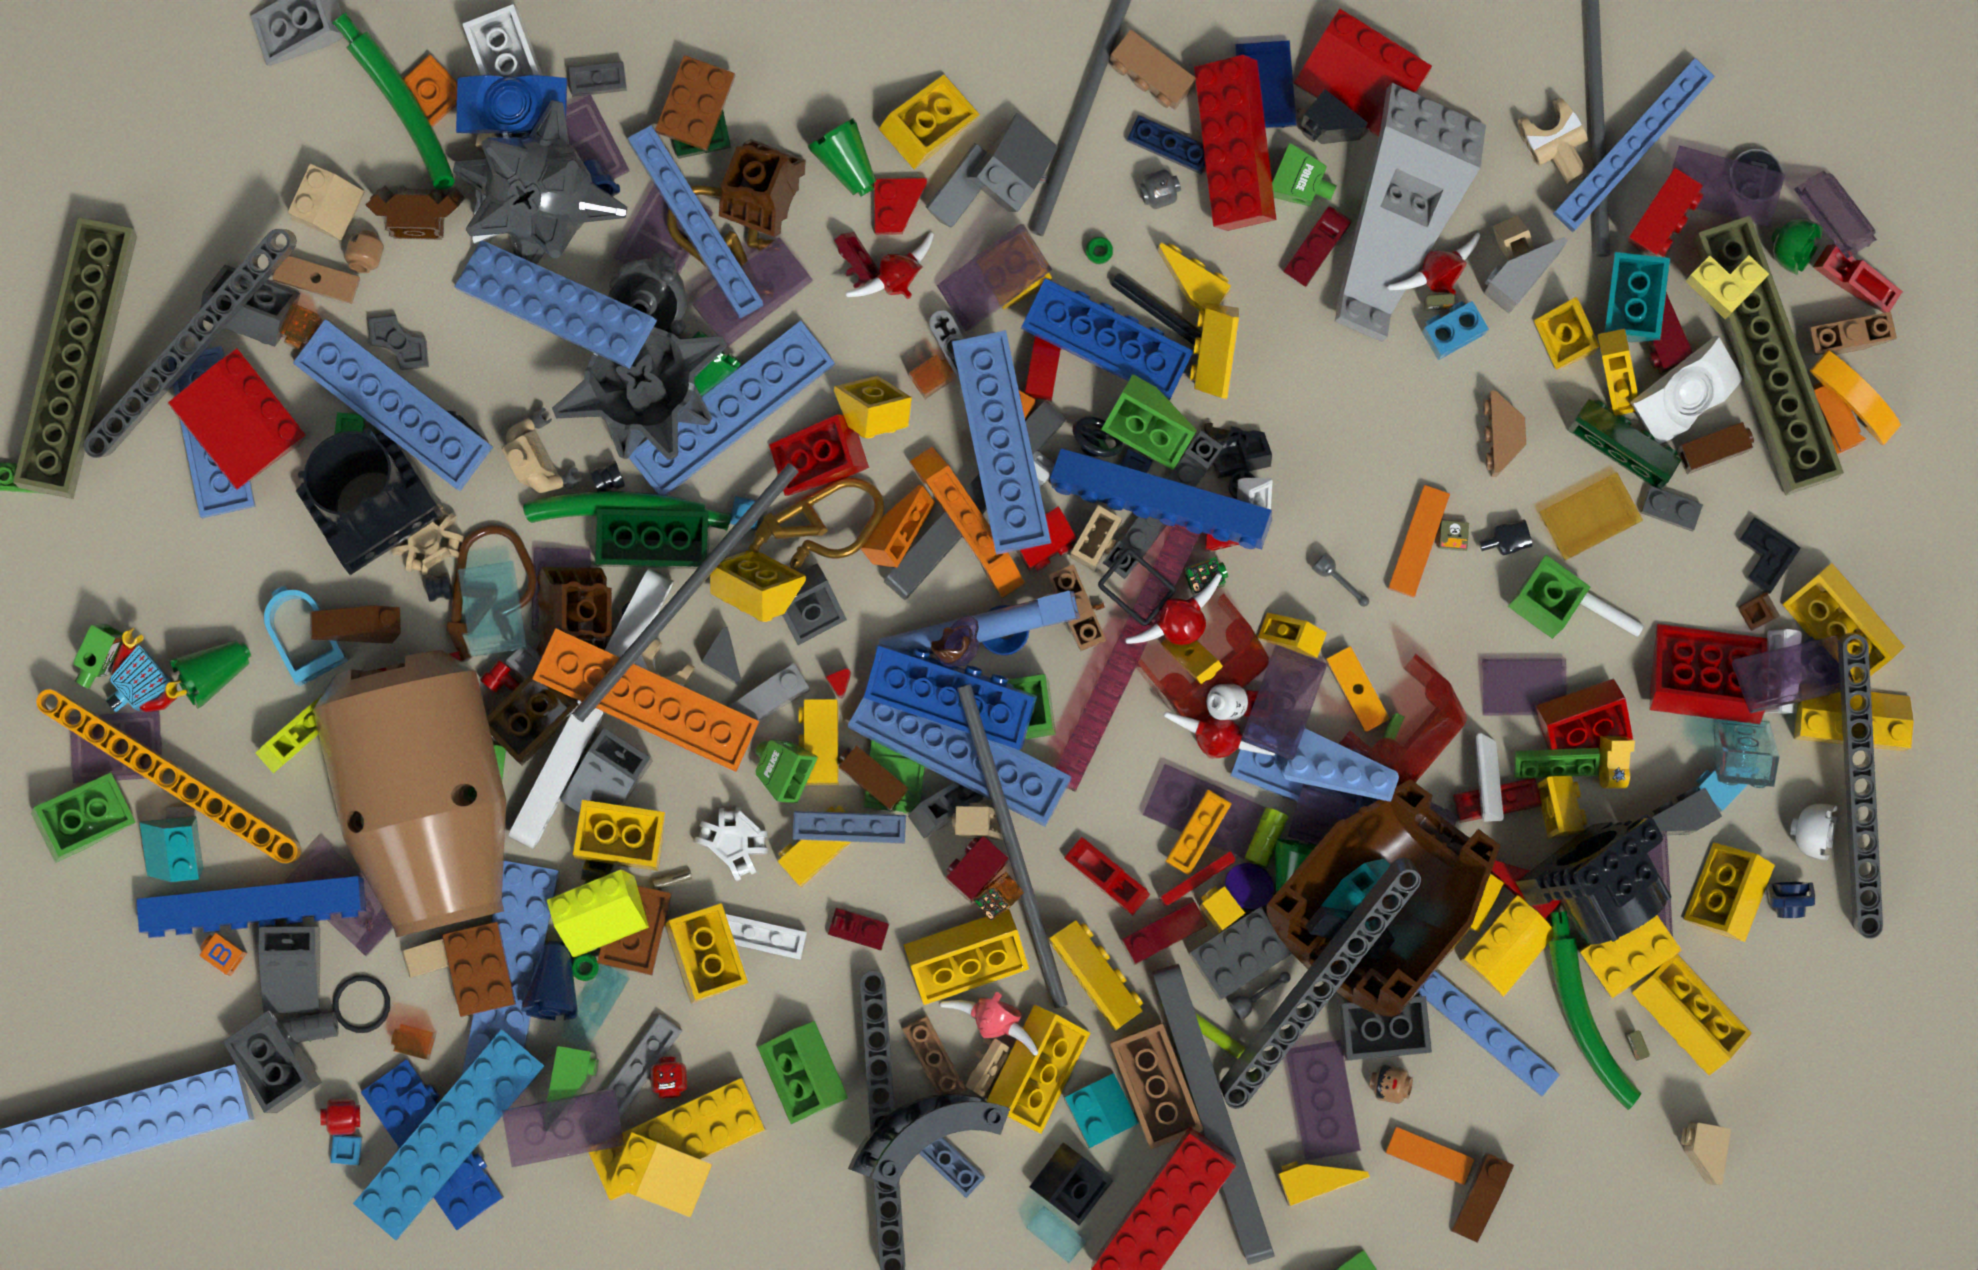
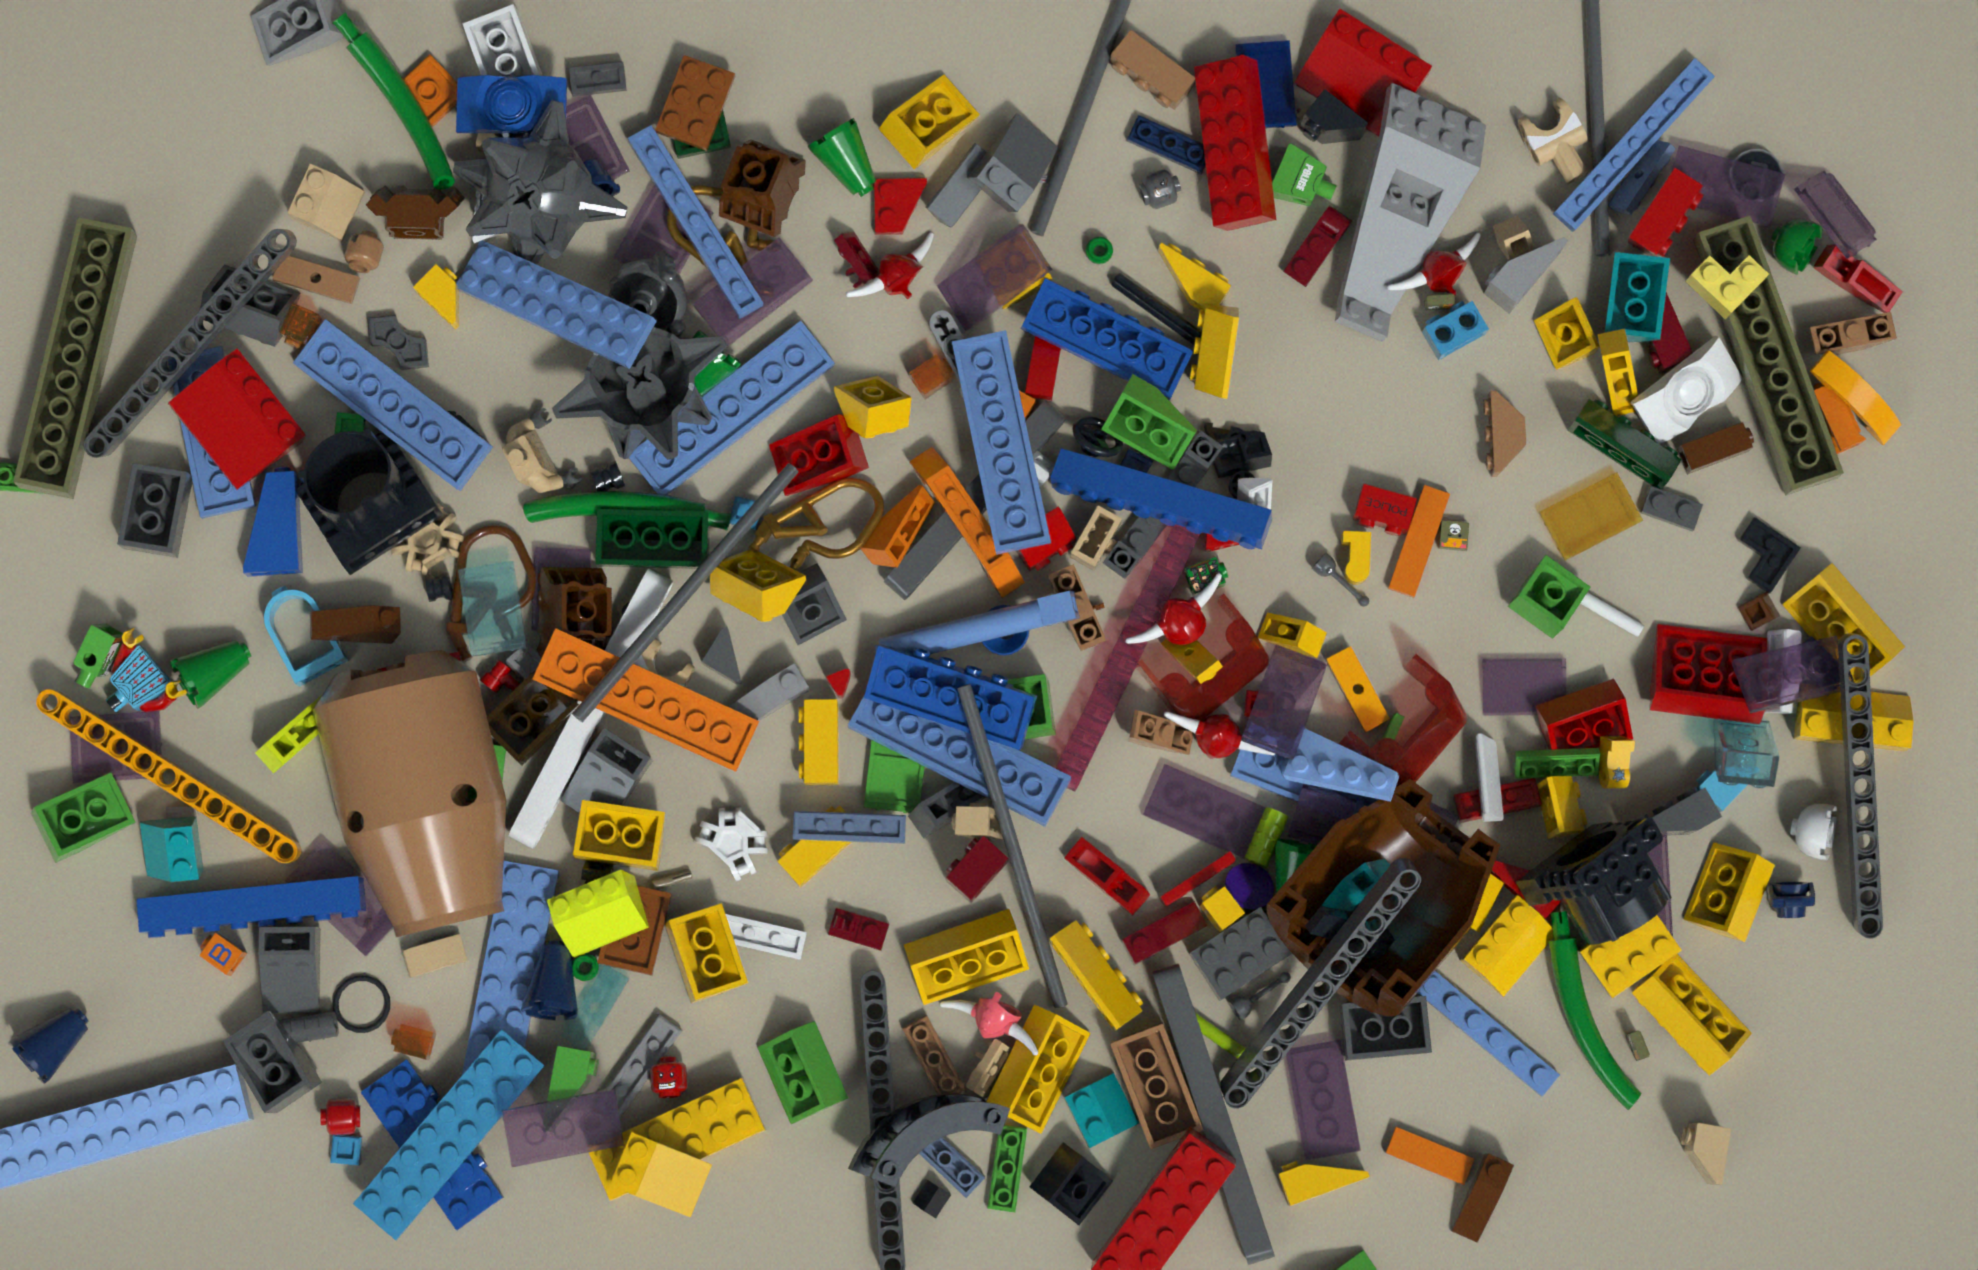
dark orange plate [443,922,516,1017] -> none
bright green torso [755,739,818,803] -> none
reddish brown brick [839,745,909,812] -> none
clear purple piece [930,616,979,667] -> none
brick [973,872,1024,921] -> none
clear light blue slope [1026,1206,1087,1263] -> none
black piece [1098,548,1176,626] -> none
light orange tile [1165,790,1232,876] -> none
white head [1206,684,1248,720] -> none
medium nougat head [1370,1064,1413,1104] -> none
black piece [1479,519,1533,556] -> none
none -> dark blue cone [8,1008,89,1084]
none -> dark grey brick [117,463,192,558]
none -> blue slope [243,467,303,577]
none -> yellow slope [413,264,459,330]
none -> black slope [913,1180,951,1218]
none -> bright green tile [987,1125,1027,1213]
none -> medium nougat slope [1128,710,1193,755]
none -> yellow leg [1341,531,1371,585]
none -> red brick [1353,484,1417,536]
none -> sand blue tile [1608,140,1676,215]

